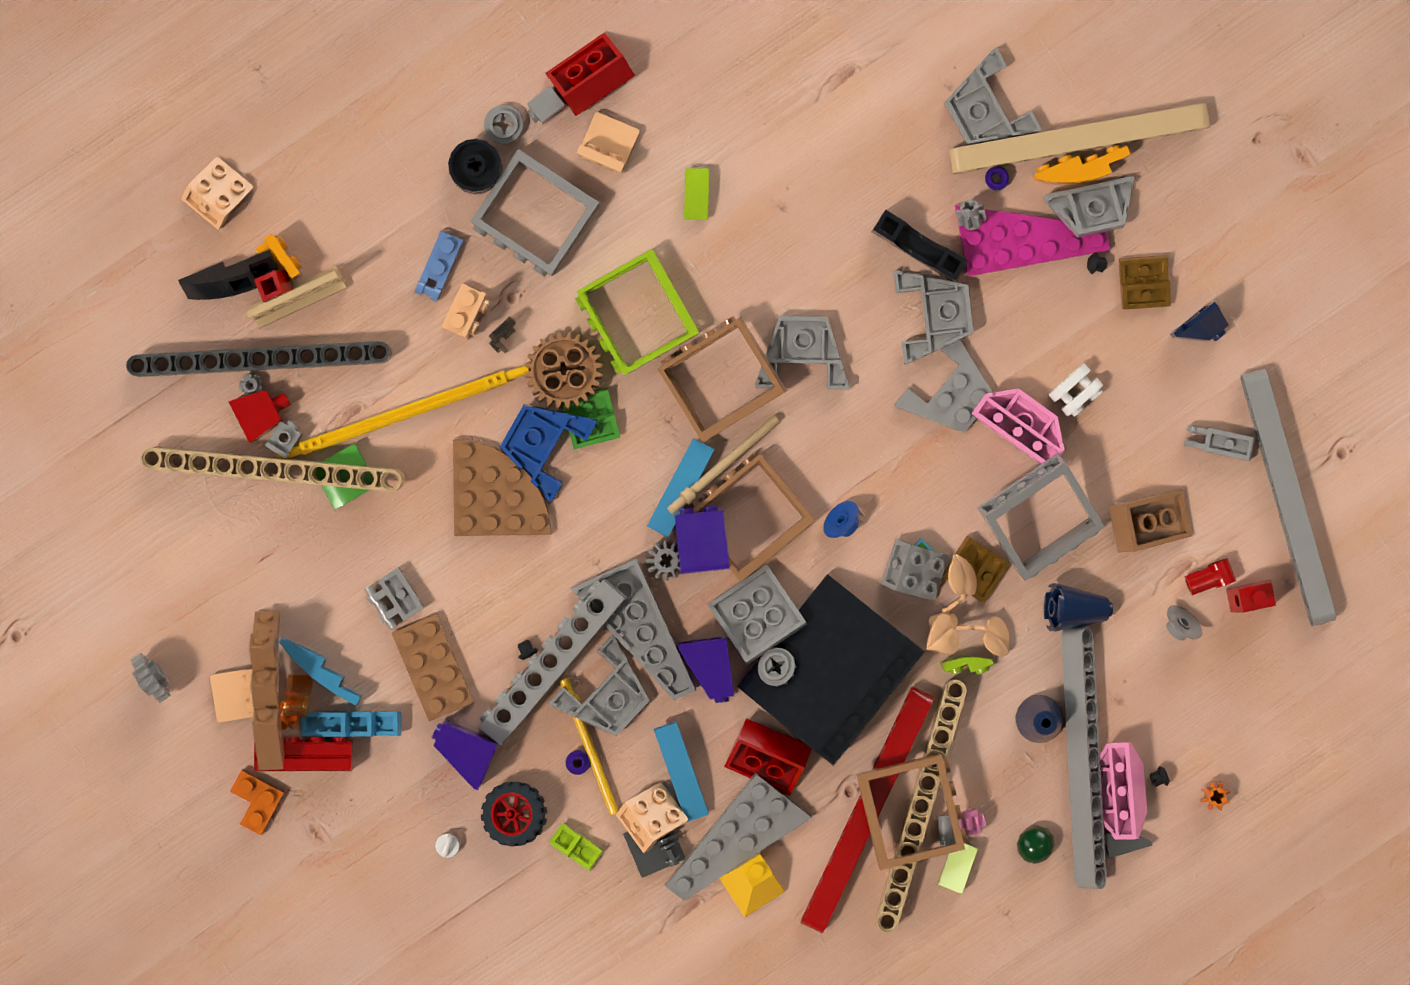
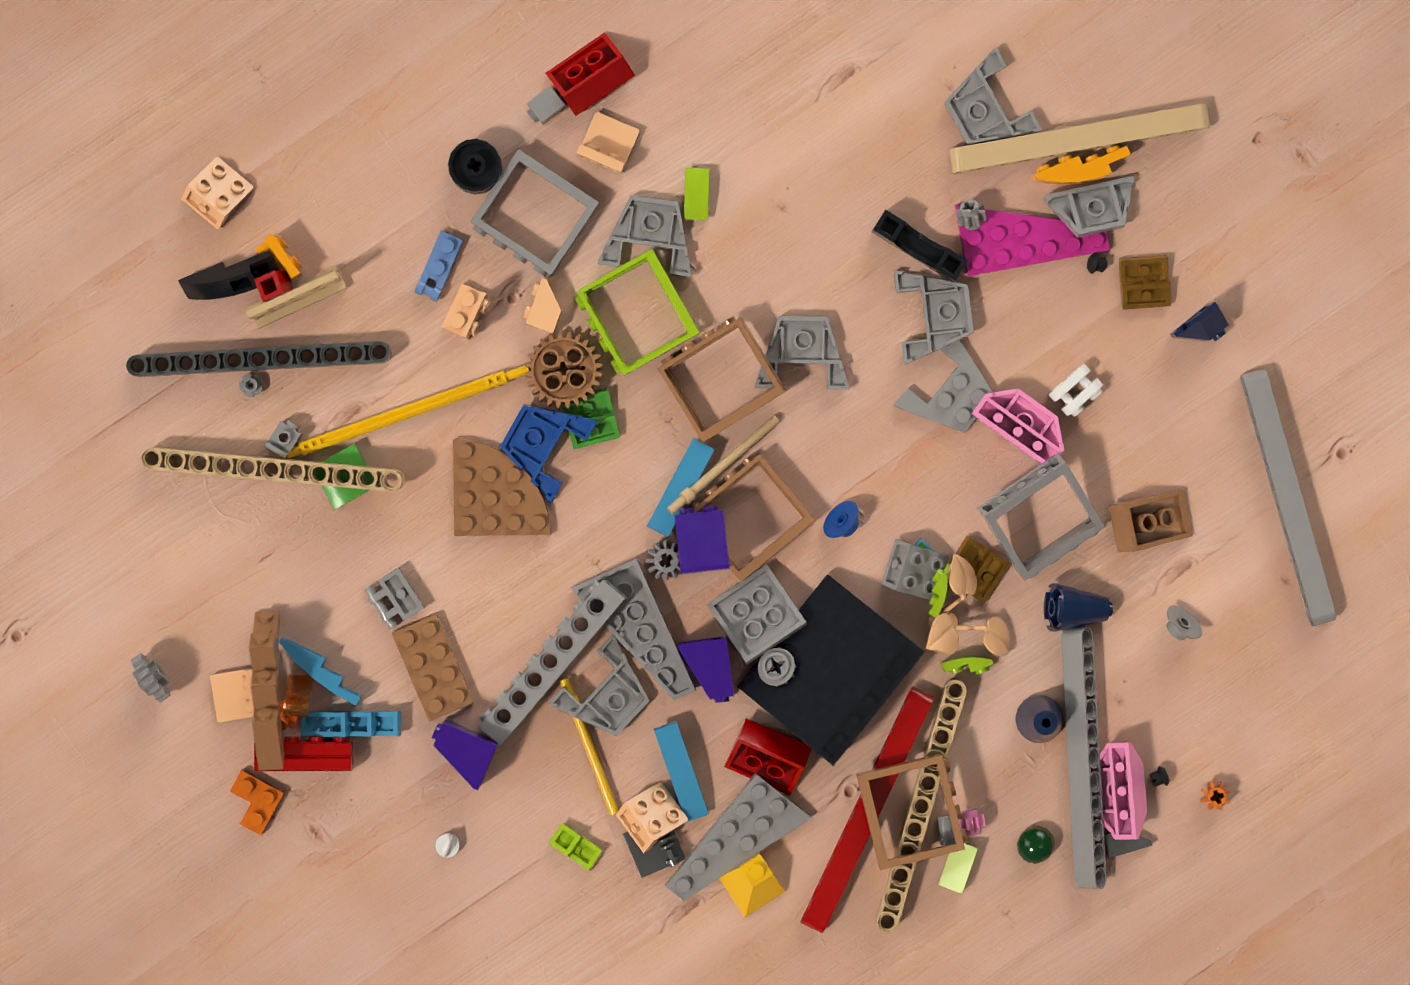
red torso [229,390,291,443] -> none
black wheel [481,782,547,847] -> none
light grey gear [484,105,523,144] -> none
clear smoke bracket [489,316,516,354] -> none
black piece [517,640,538,660] -> none
dark purple plate [566,750,590,775] -> none
dark purple plate [985,166,1009,190] -> none
light grey hinge [1184,425,1255,461] -> none
red piece [1184,558,1236,595] -> none
red torso [1226,580,1276,613] -> none
none -> light nougat slope [523,278,562,334]
none -> light grey wing [598,195,691,277]
none -> lime slope [928,563,951,618]

